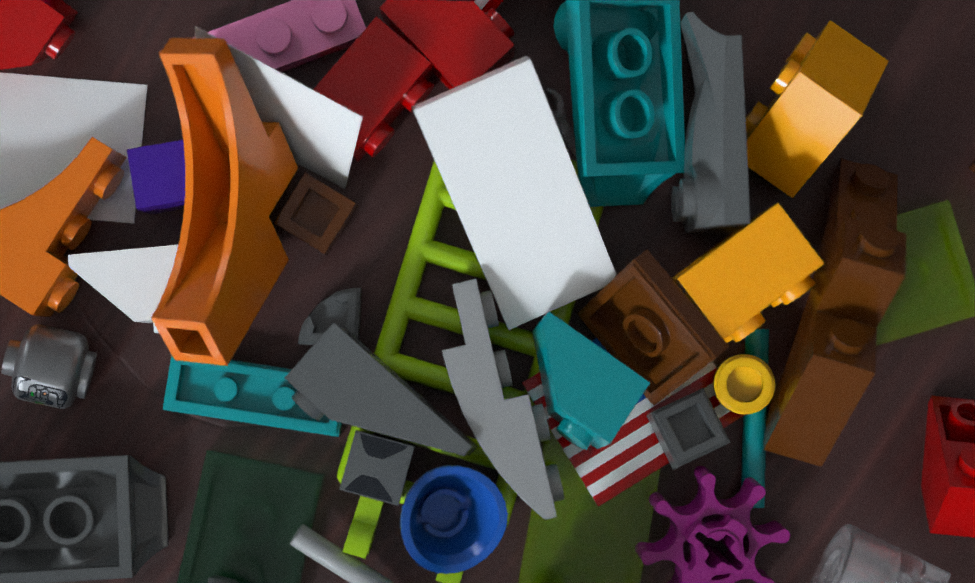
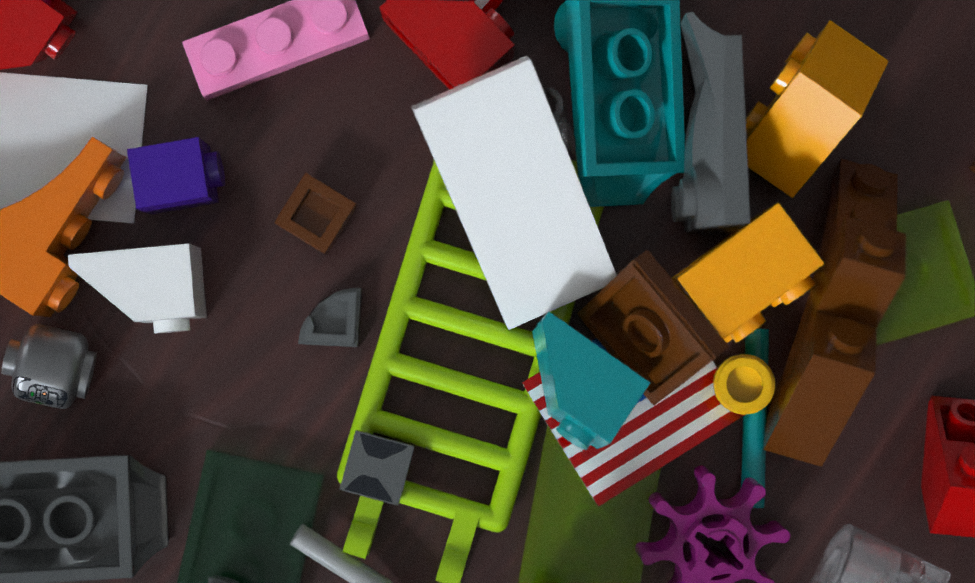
orange arch [151,38,298,366] -> none
teal tile [162,354,343,437] -> none
white sticker [195,27,362,189] -> none
dark grey slope [285,322,478,456] -> none
red brick [313,16,434,162] -> none
blue helmet [400,465,508,574] -> none
light grey slope [442,279,565,520] -> none
dark grey tile [646,388,731,470] -> none

